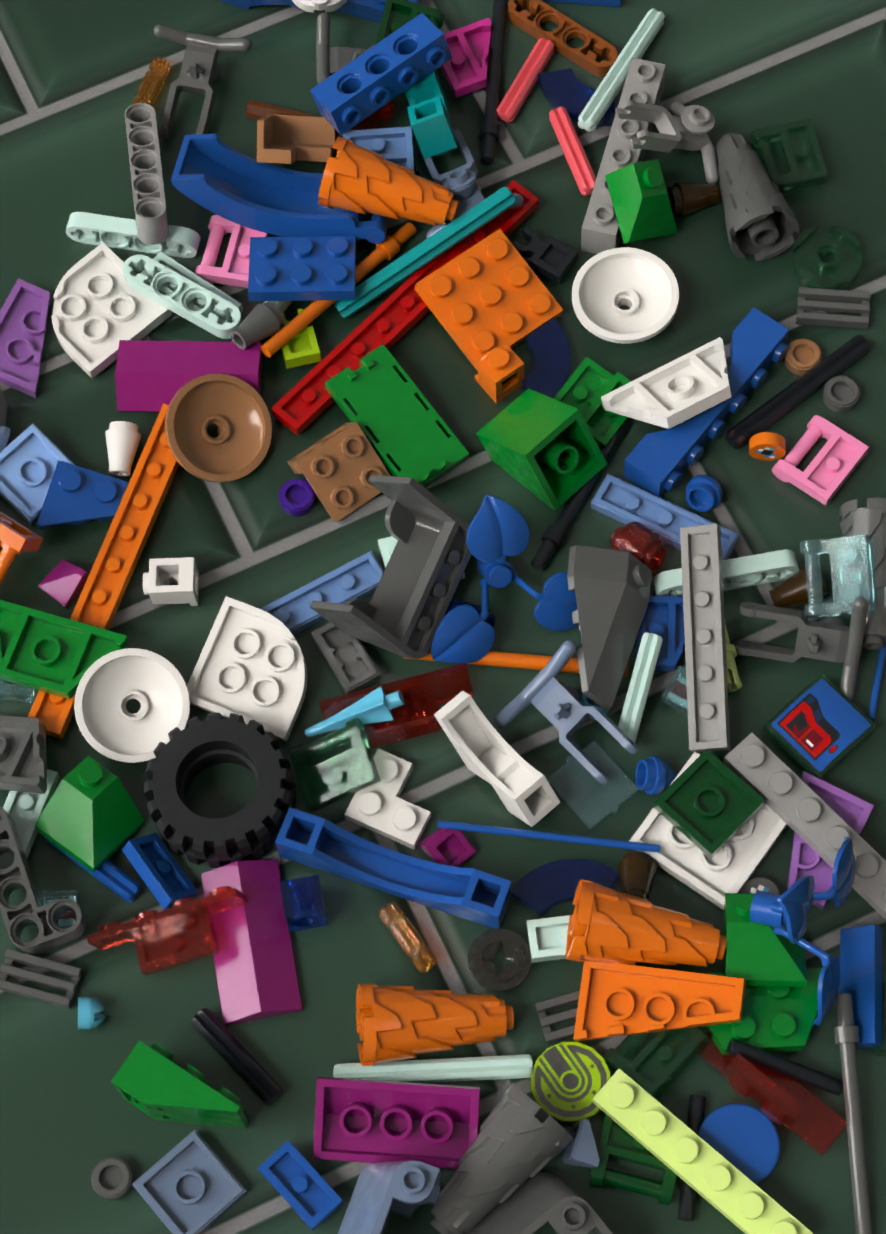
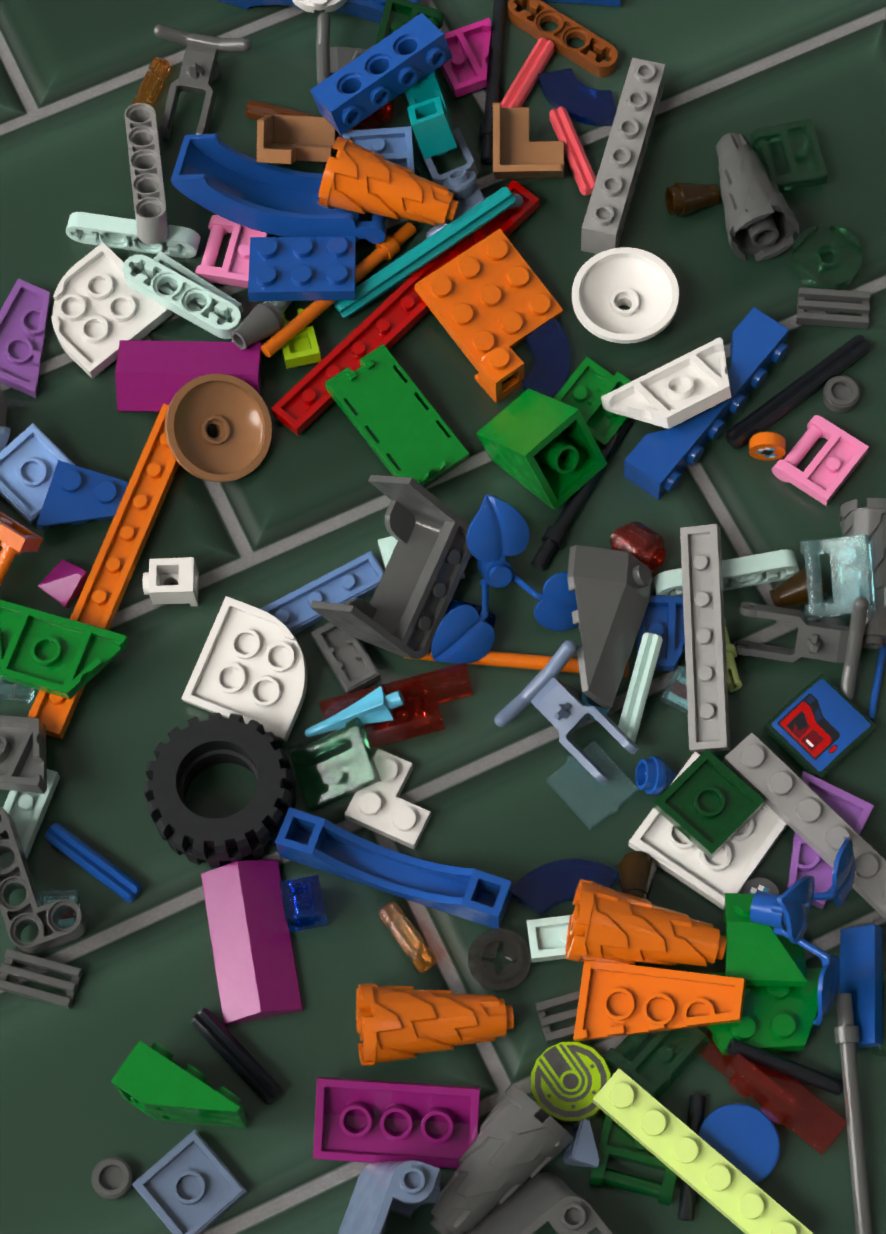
green slope [34,756,145,873] -> none
white dish [74,648,190,763] -> none
medium azure hinge [78,997,105,1030] -> none
clear red bracket [87,886,248,976] -> none
white cone [105,421,141,477] -> none
blue plate [122,833,199,910] -> none
blue plate [258,1140,344,1231] -> none
dark purple tile [278,478,316,517] -> none
medium nougat bracket [287,422,390,522] -> none
light aqua axle [333,1054,533,1083] -> none
magenta slope [418,821,477,867] -> none
white arch [434,690,561,827] -> none
blue axle [437,820,660,853] -> none
black plate [513,228,578,284] -> none
light aqua axle [578,8,665,132] -> none
medium blue tile [591,473,740,560] -> none
green slope [605,159,678,244] -> none
light grey piece [615,100,719,184] -> none
blue plate [685,475,723,512] -> none
medium nougat tile [784,338,821,376] -> none
none -> medium nougat panel [493,103,564,179]

